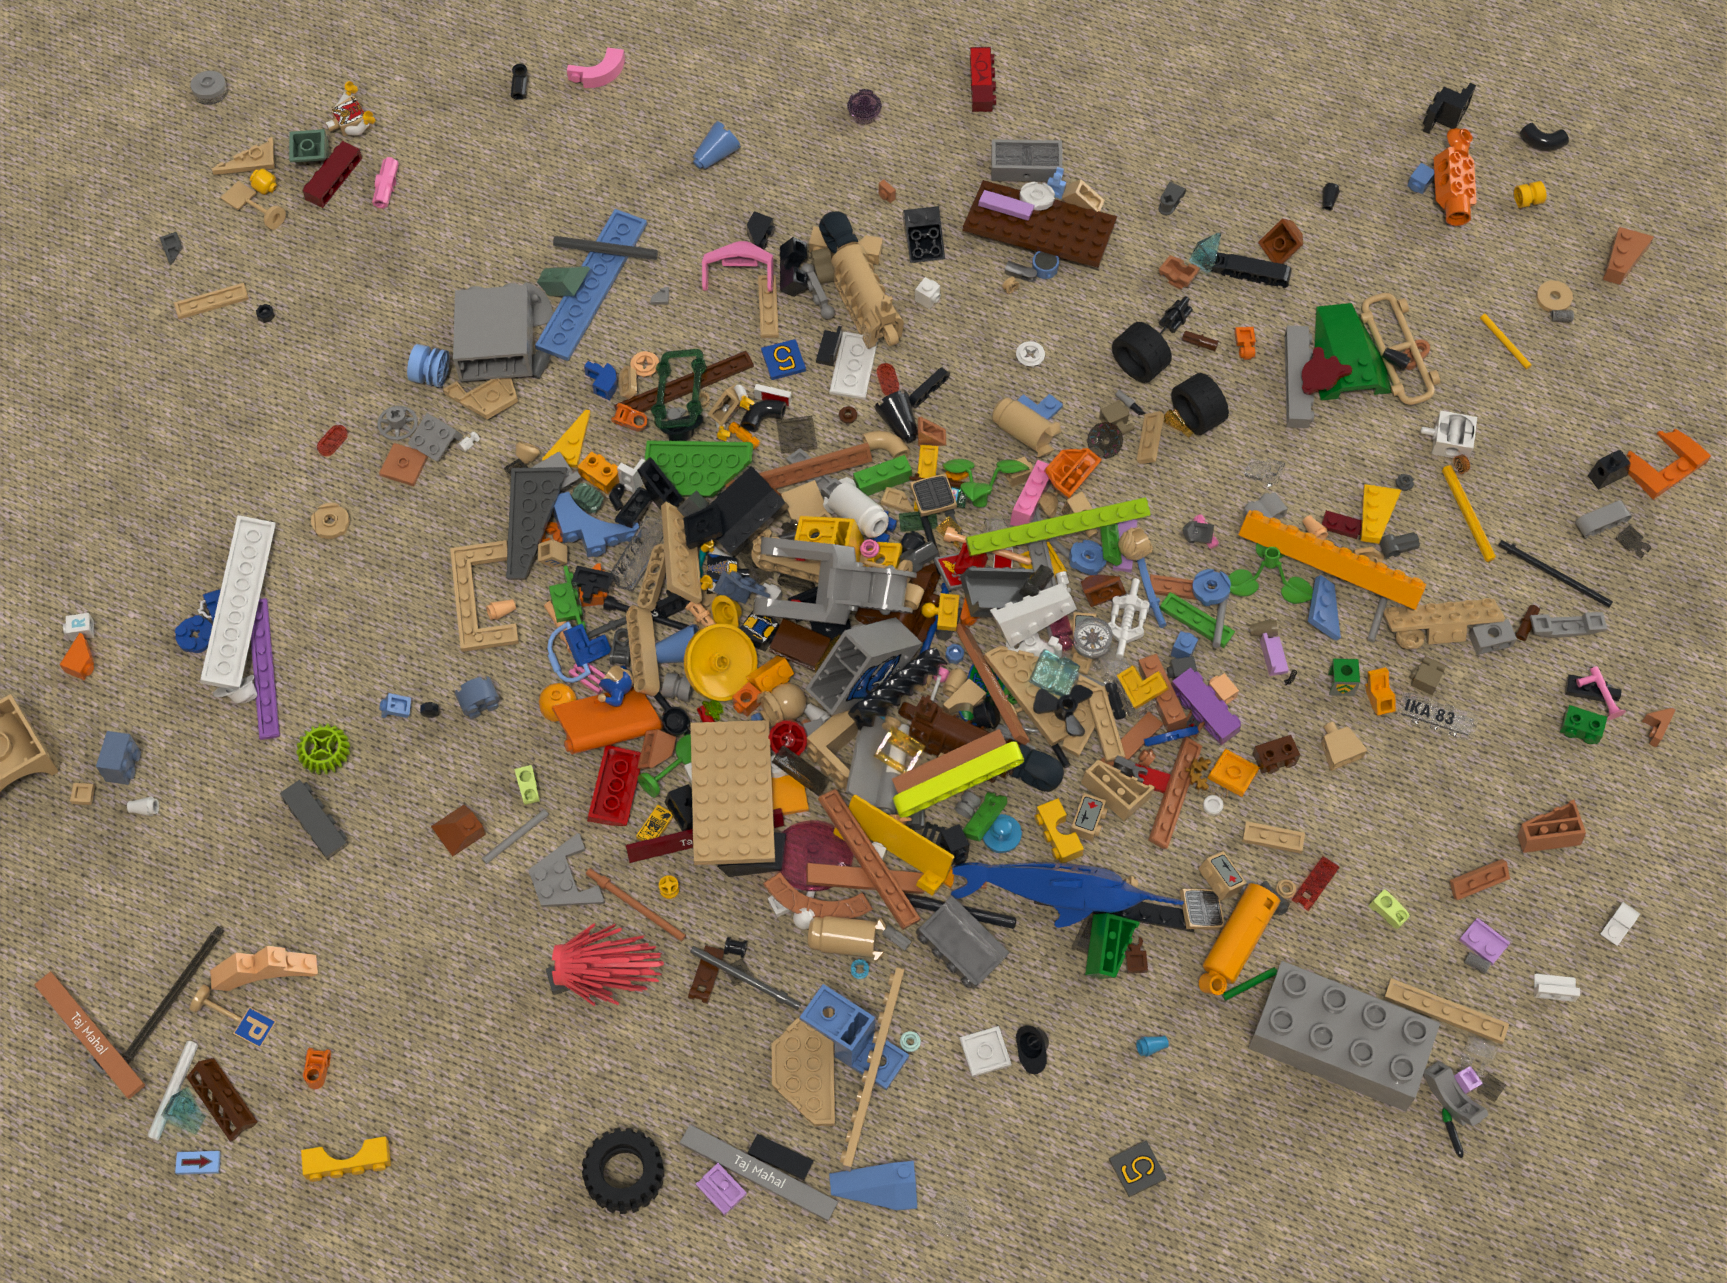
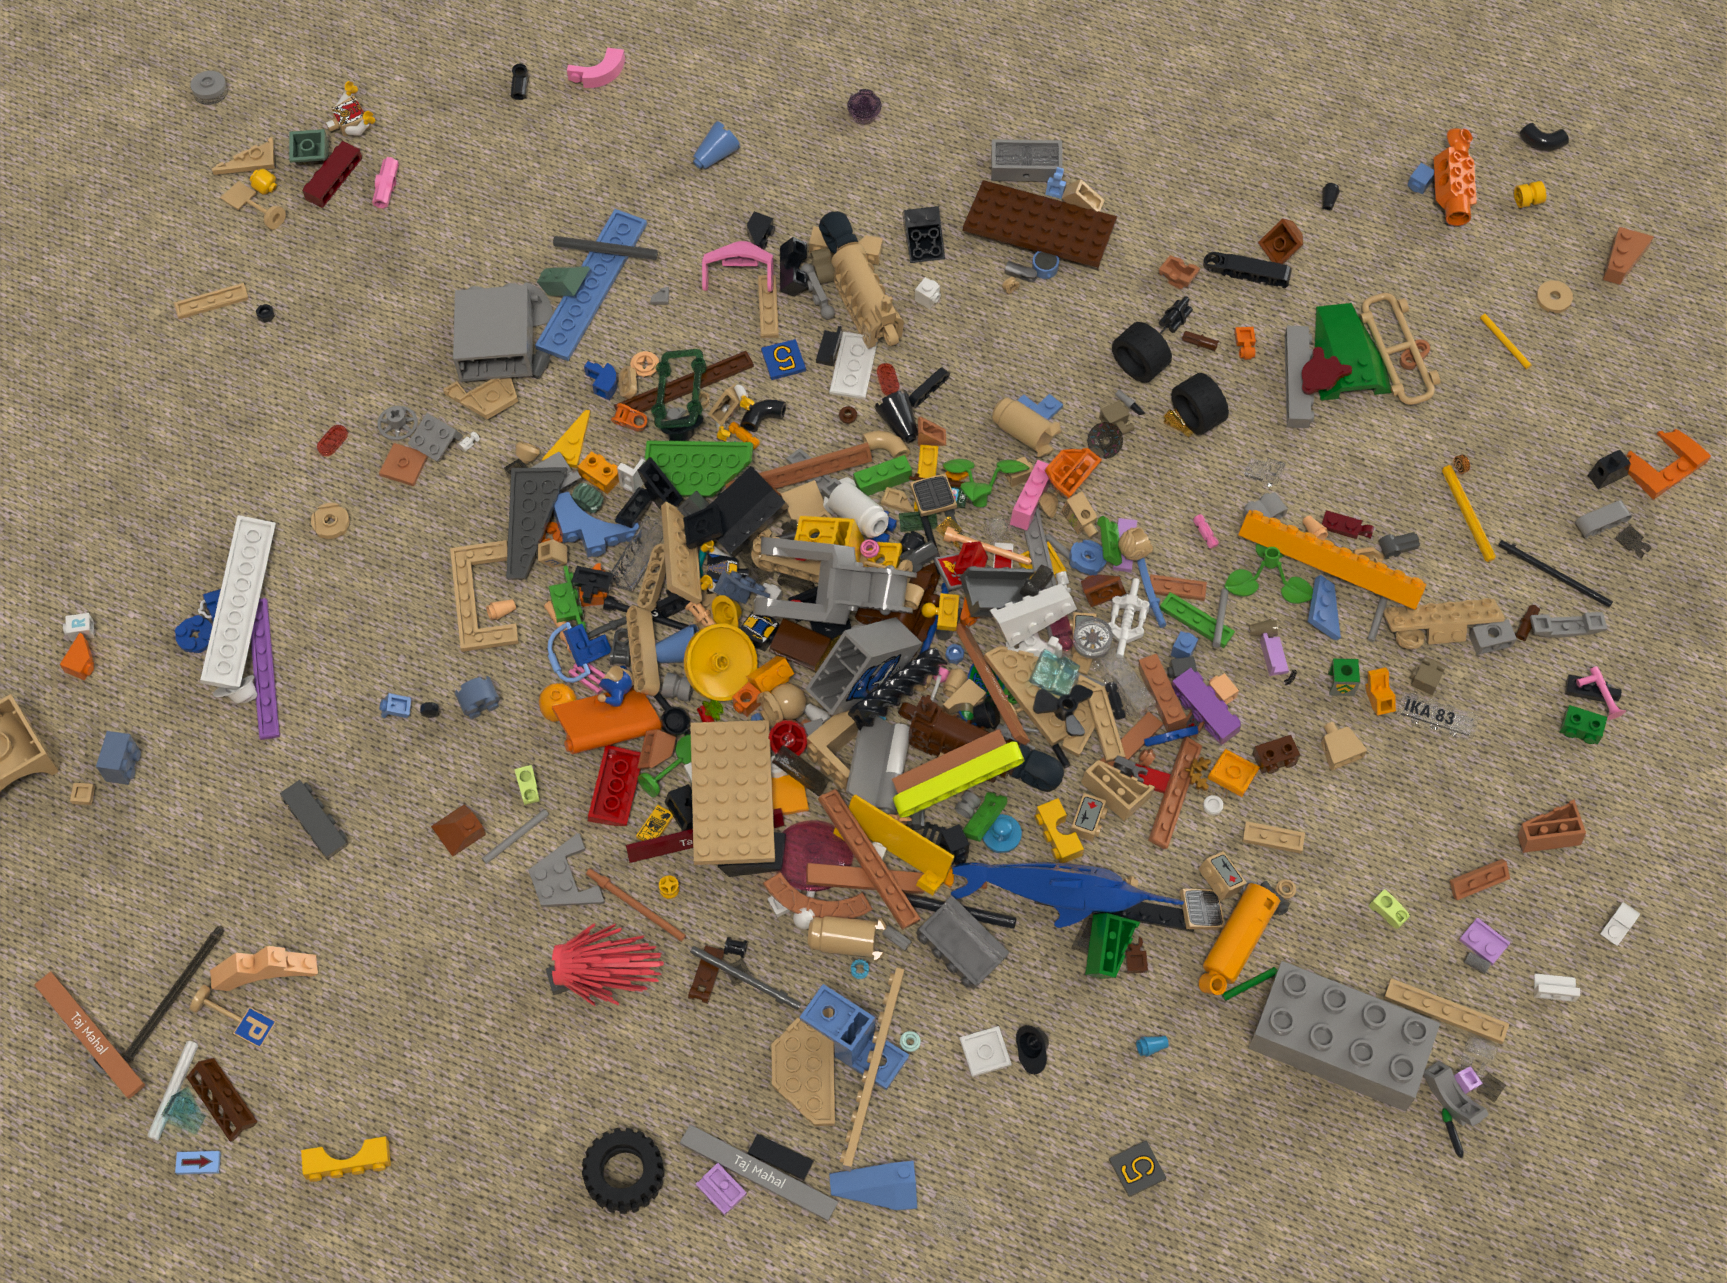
white cone [127,797,159,816] -> none
dark grey tile [159,232,183,265] -> none
lime gear [296,723,350,775] -> none
orange piece [303,1047,331,1090] -> none
light blue wheel [407,344,450,388] -> none
black arm [609,483,625,511] -> none
white tile [754,384,792,406] -> none
clear smoke tile [776,415,818,454] -> none
clear yellow tile [874,726,926,774] -> none
nougat plate [878,179,896,203] -> none
tan bush [882,716,901,734] -> none
lime plate [965,497,1151,557] -> none
brick [970,47,996,112] -> none
lavender tile [978,190,1034,221] -> none
white gear [1016,341,1045,368] -> none
white tile [1020,182,1055,210] -> none
yellow plate [1117,665,1169,709] -> none
tan plate [1136,411,1164,464] -> none
dark grey piece [1158,182,1186,216] -> none
dark grey tile [1183,521,1214,544] -> none
clear light blue slope [1189,233,1221,272] -> none
medium blue plate [1192,569,1231,606] -> none
clear red plate [1292,856,1340,912] -> none
yellow wing [1361,484,1401,544] -> none
black cone [1382,347,1411,371] -> none
dark grey plate [1396,474,1414,491] -> none
white piece [1420,410,1477,461] -> none
black bracket [1423,83,1476,134] -> none
light grey piece [1550,310,1574,322] -> none
nougat slope [1642,708,1676,747] -> none

